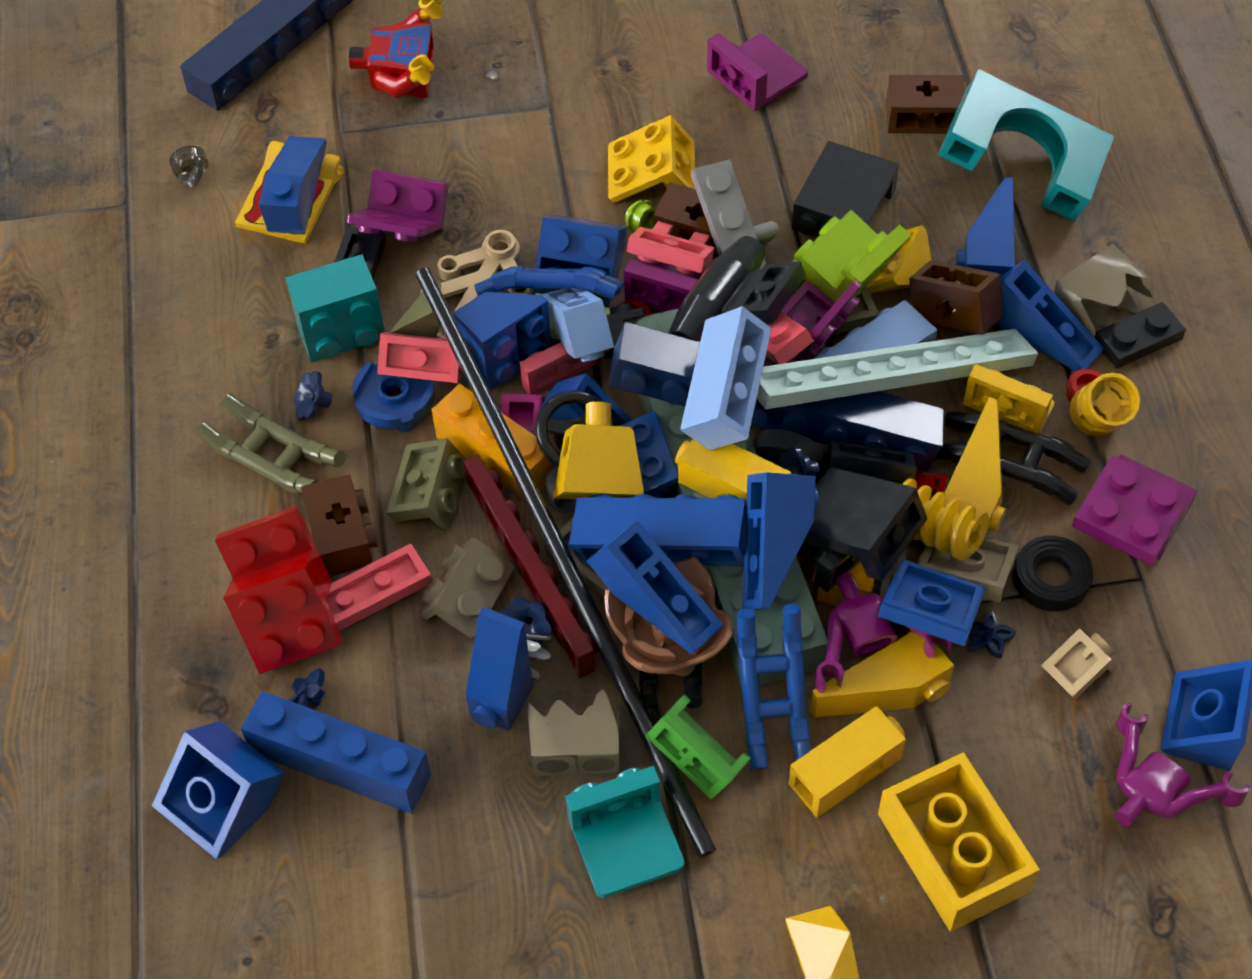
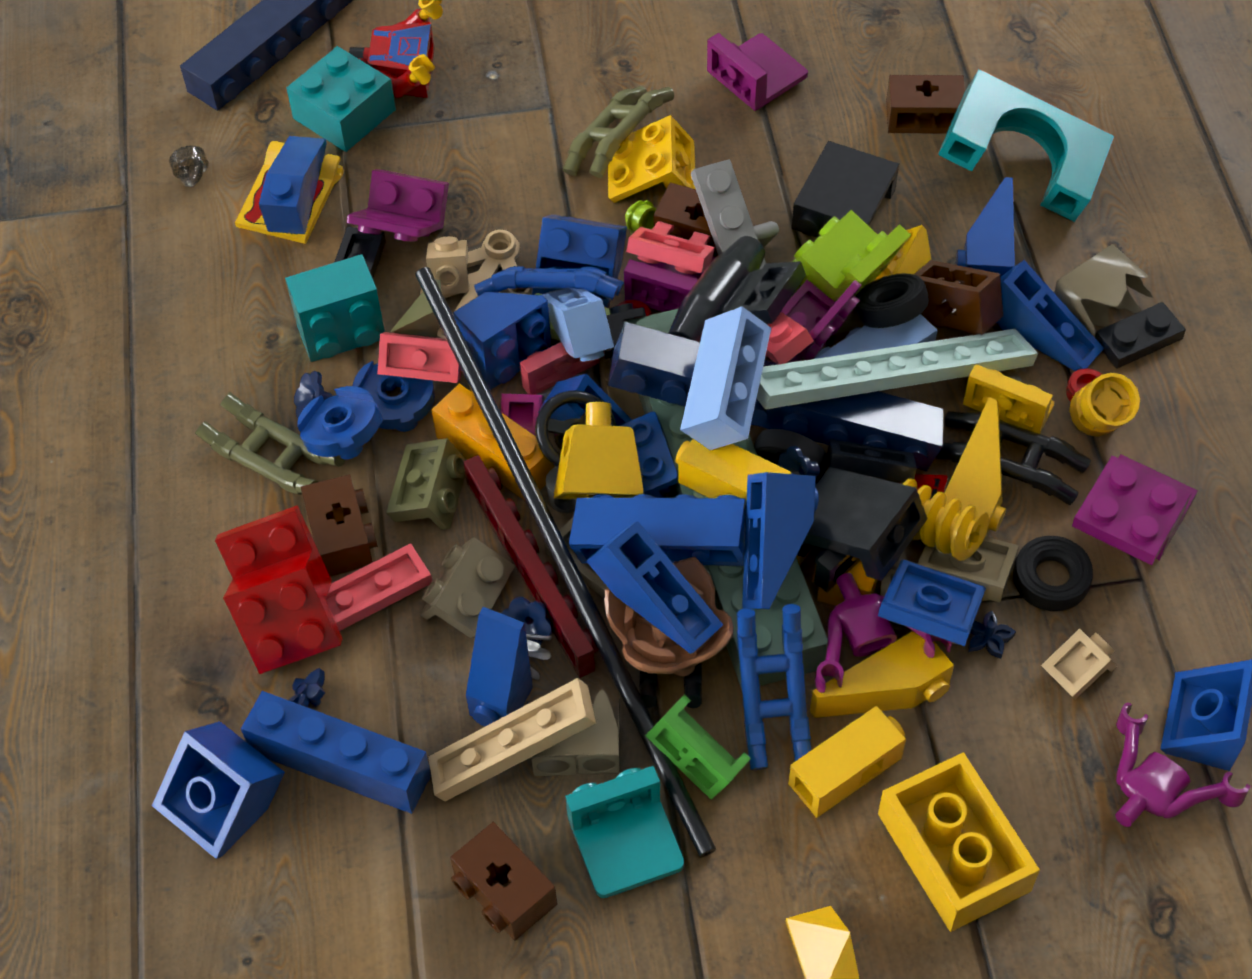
none -> teal brick [286,46,396,152]
none -> blue plate [297,386,383,459]
none -> tan bracket [426,236,469,295]
none -> tan plate [428,678,596,801]
none -> reddish brown brick [450,821,557,941]
none -> olive piece [562,86,674,178]
none -> black tyre [855,273,929,328]

